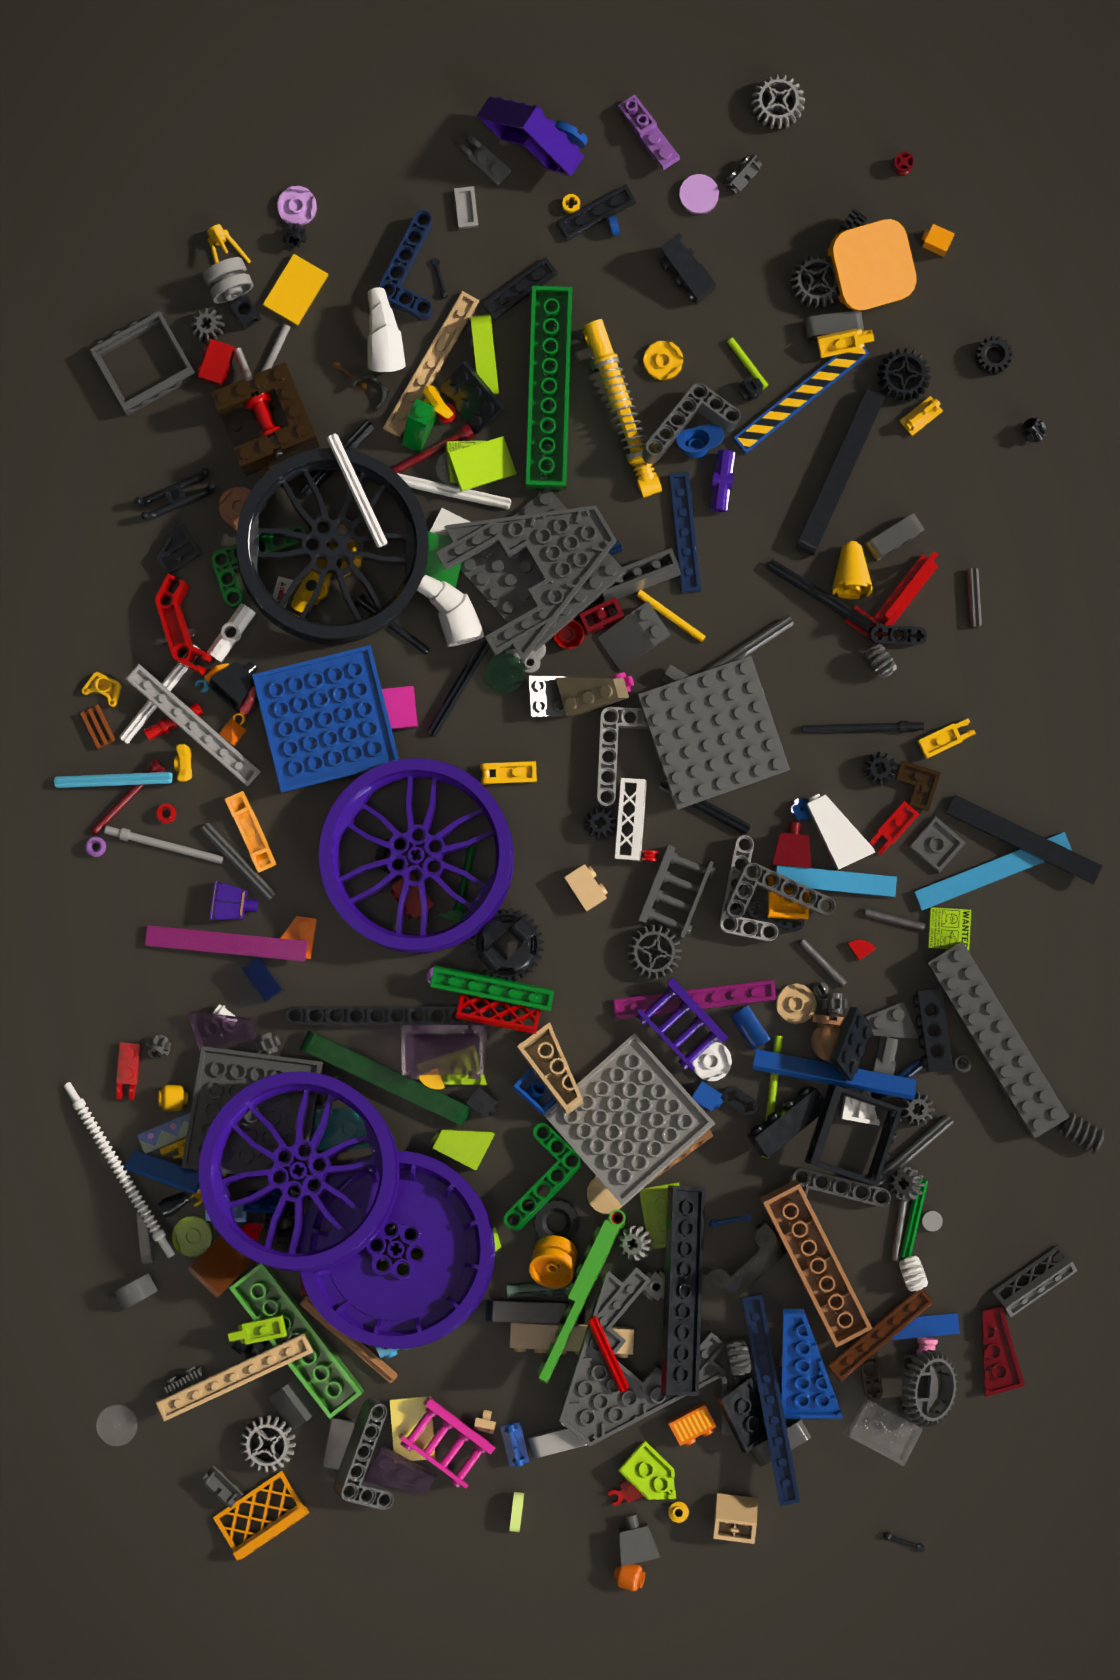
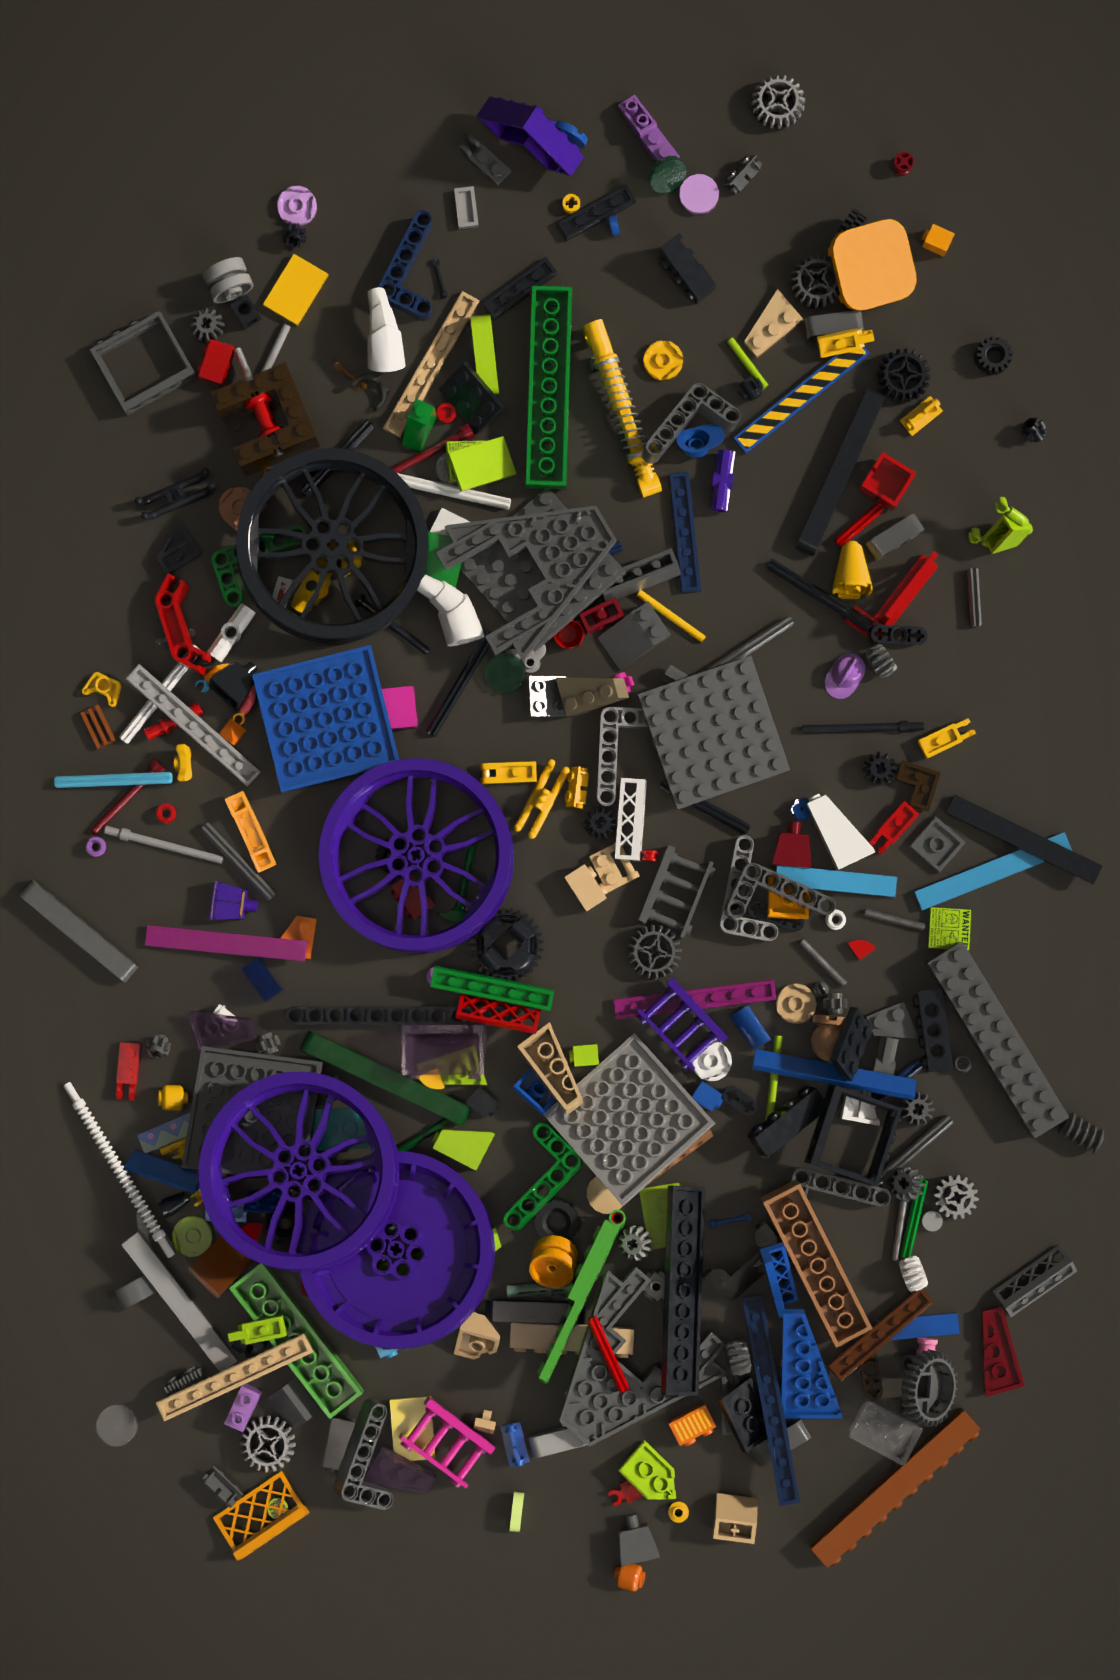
yellow plant [207,224,251,264] -> none
medium nougat axle [300,1296,398,1383] -> none
white axle [327,433,387,547] -> none
yellow piece [422,385,454,419] -> none
black hinge [884,1532,925,1552] -> none
none -> dark grey beam [19,879,139,983]
none -> light grey tile [121,1231,238,1372]
none -> medium lavender brick [224,1383,263,1432]
none -> lime tile [267,1497,289,1519]
none -> dark green bar [397,1118,449,1151]
none -> tan slope [454,1312,500,1359]
none -> yellow piece [514,759,570,839]
none -> yellow hinge [565,766,589,809]
none -> lime brick [569,1044,599,1067]
none -> tan plate [589,840,640,892]
none -> clear green tile [648,156,687,194]
none -> tan wing [744,289,803,358]
none -> blue fence [760,1242,799,1318]
none -> dark orange brick [809,1408,980,1568]
none -> medium lavender piece [825,653,865,699]
none -> white plate [825,909,846,930]
none -> red axle [834,502,885,548]
none -> red piece [859,452,917,511]
none -> light grey gear [933,1175,979,1220]
none -> lime torso [969,497,1033,554]

